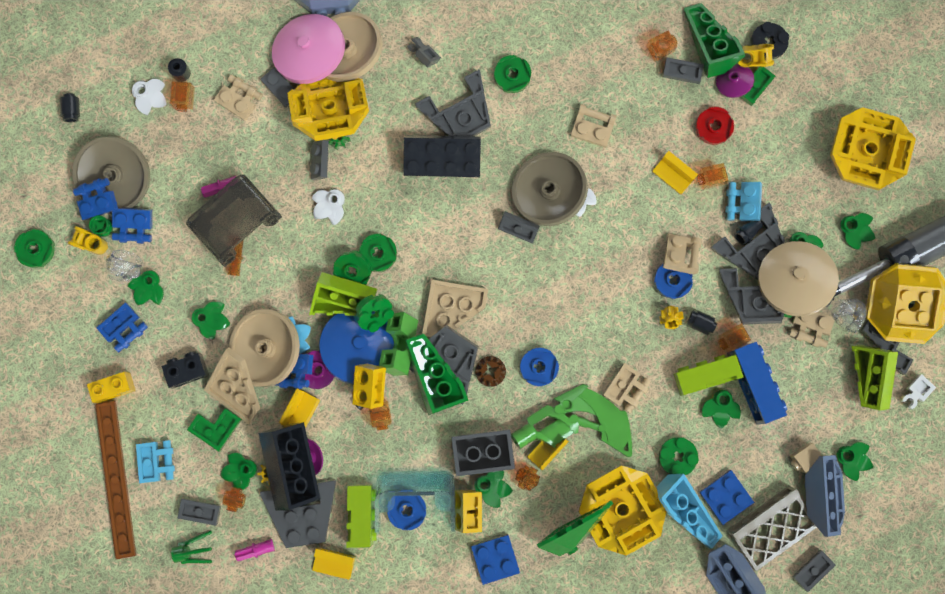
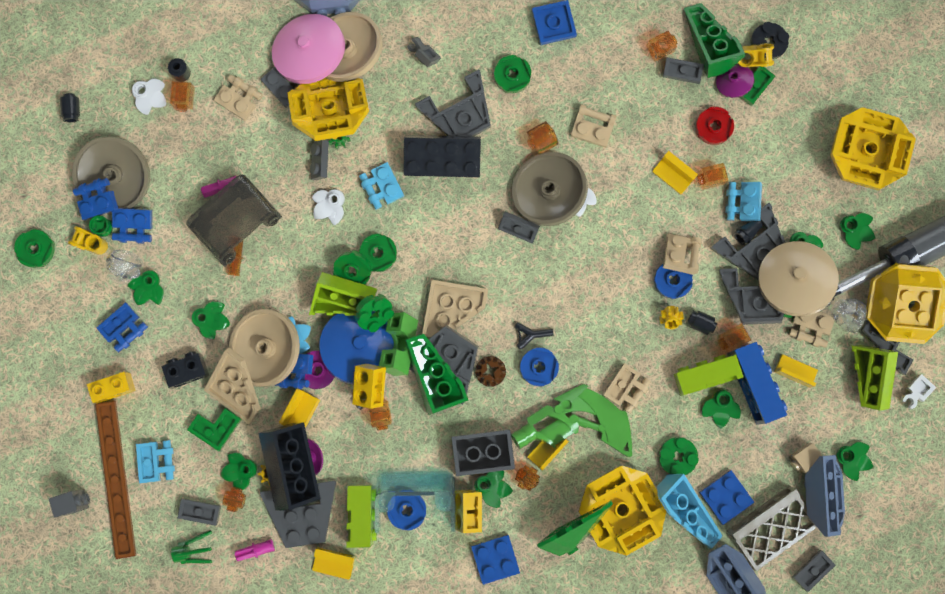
none -> dark grey brick [48,490,90,518]
none -> medium azure plate [359,162,404,210]
none -> black piece [515,322,554,350]
none -> clear orange brick [526,121,559,155]
none -> blue plate [532,0,577,45]
none -> yellow panel [774,354,818,388]

